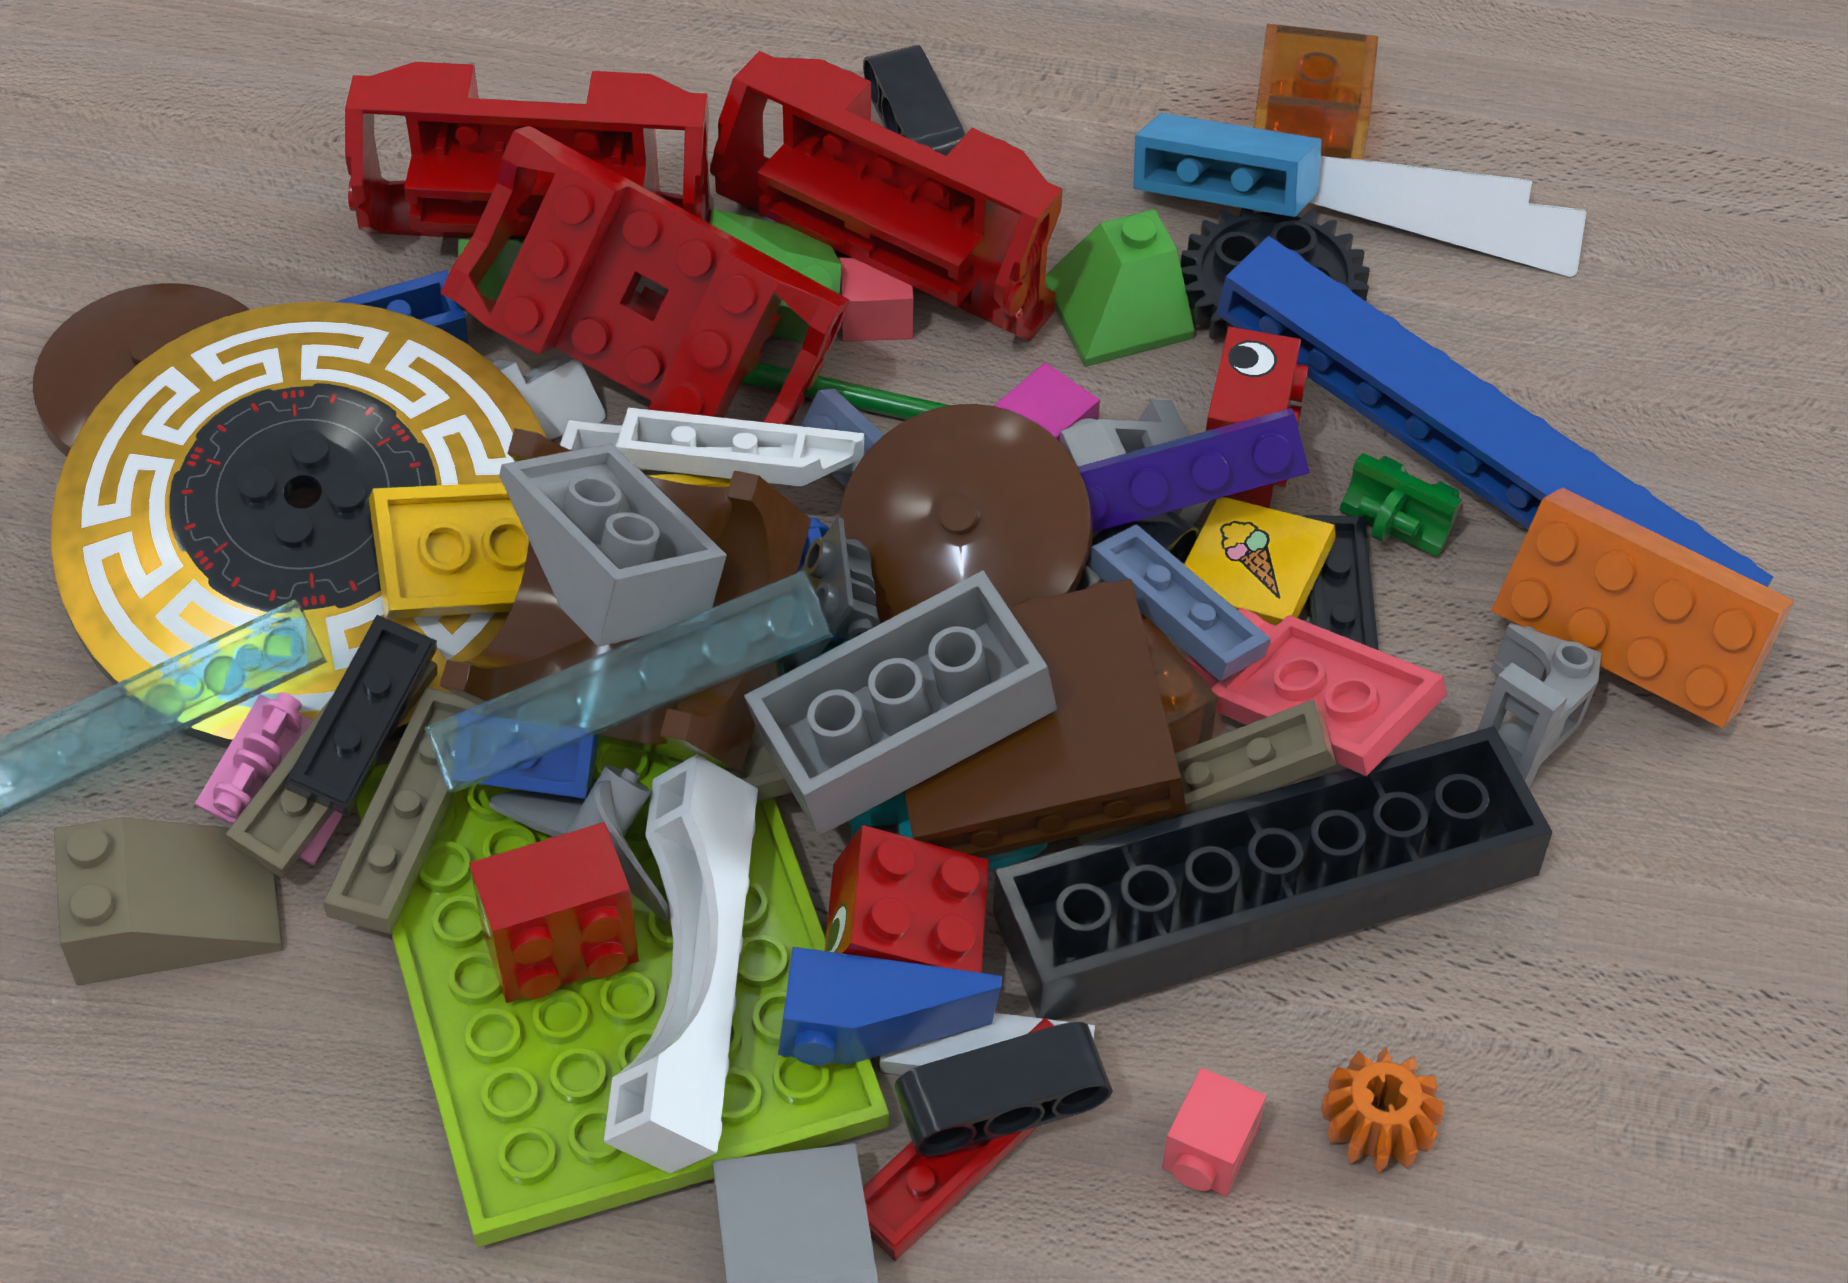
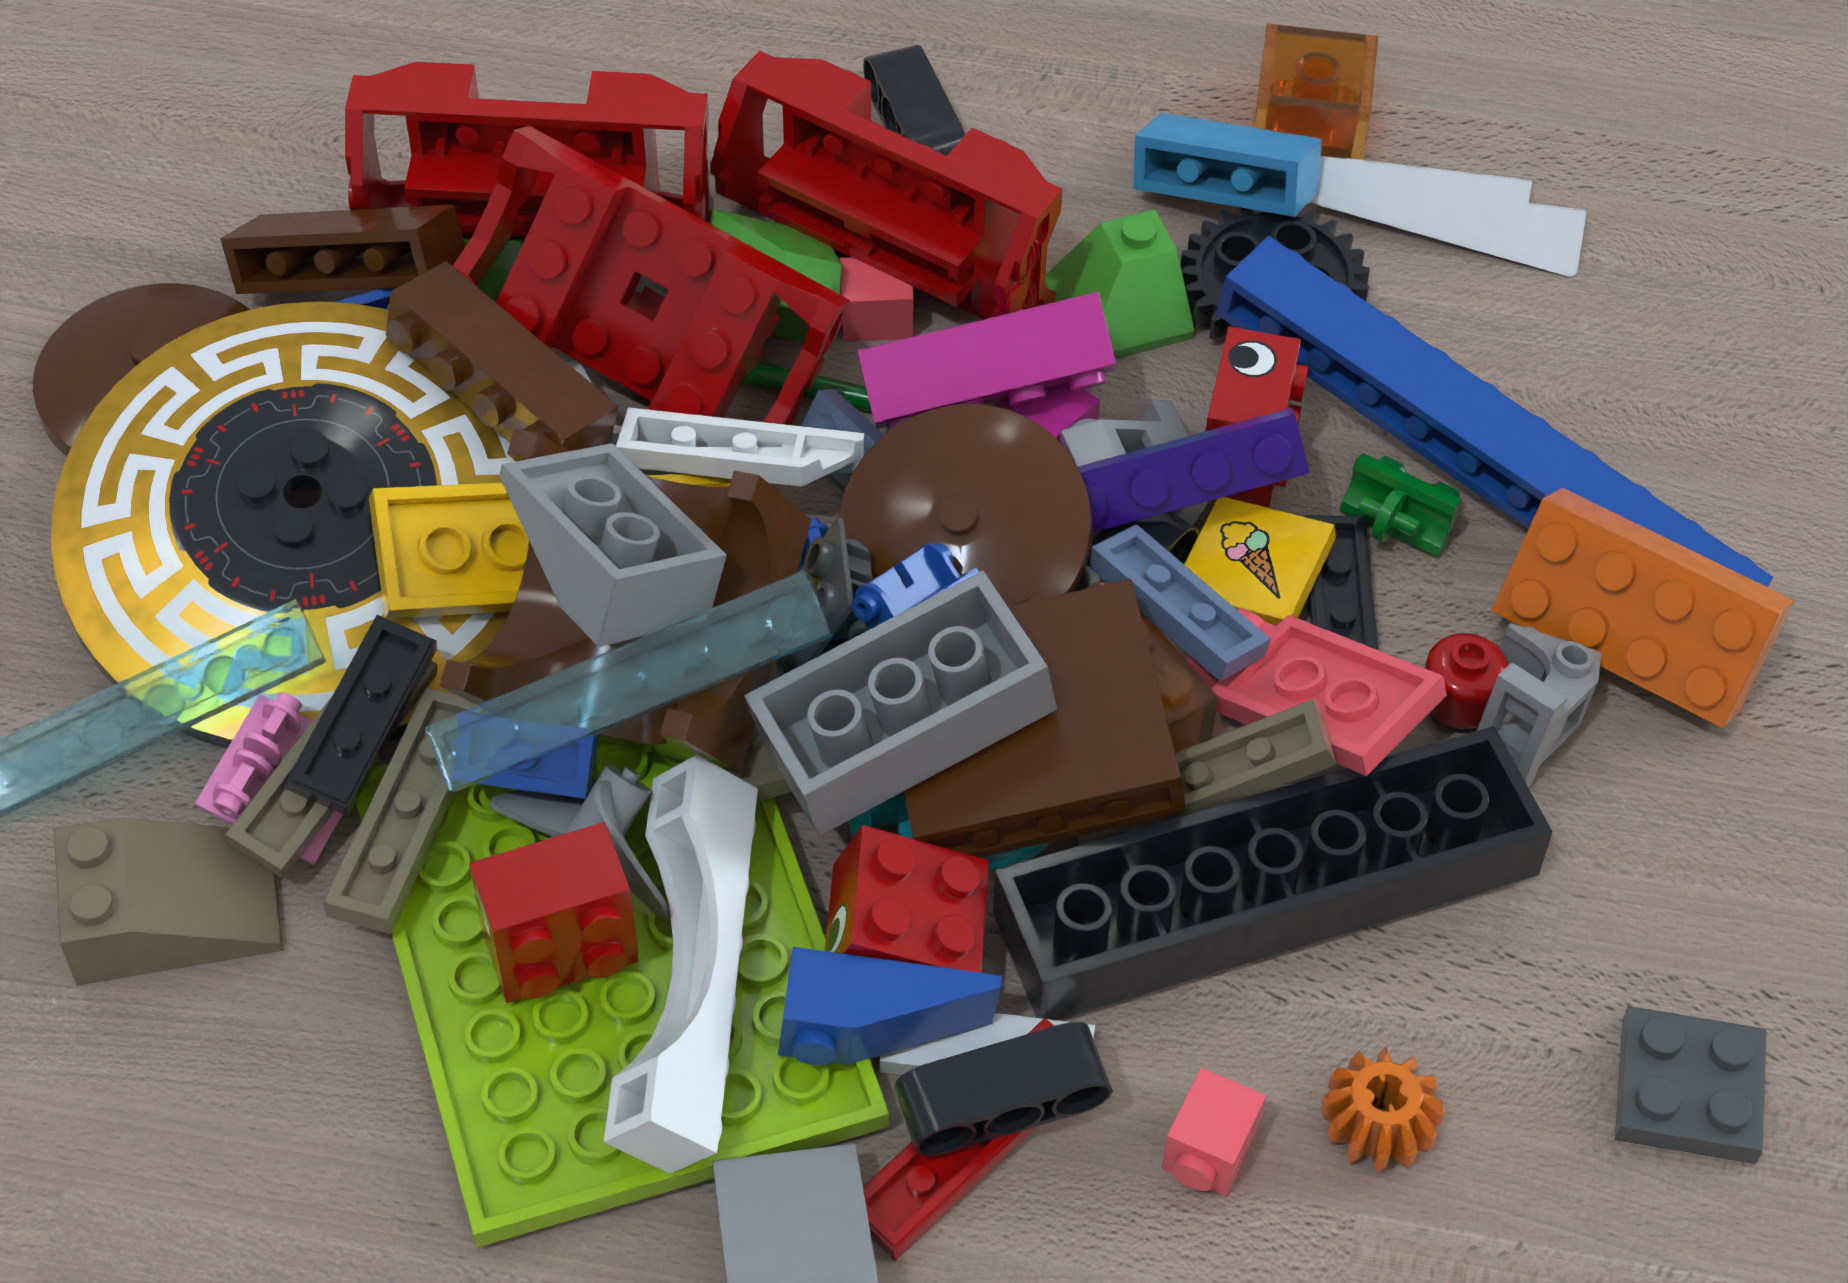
none -> reddish brown brick [220,205,465,294]
none -> reddish brown brick [385,261,619,451]
none -> hinge [852,543,979,629]
none -> dark pink slope [857,292,1116,430]
none -> red head [1424,633,1508,729]
none -> dark grey plate [1615,1006,1767,1164]

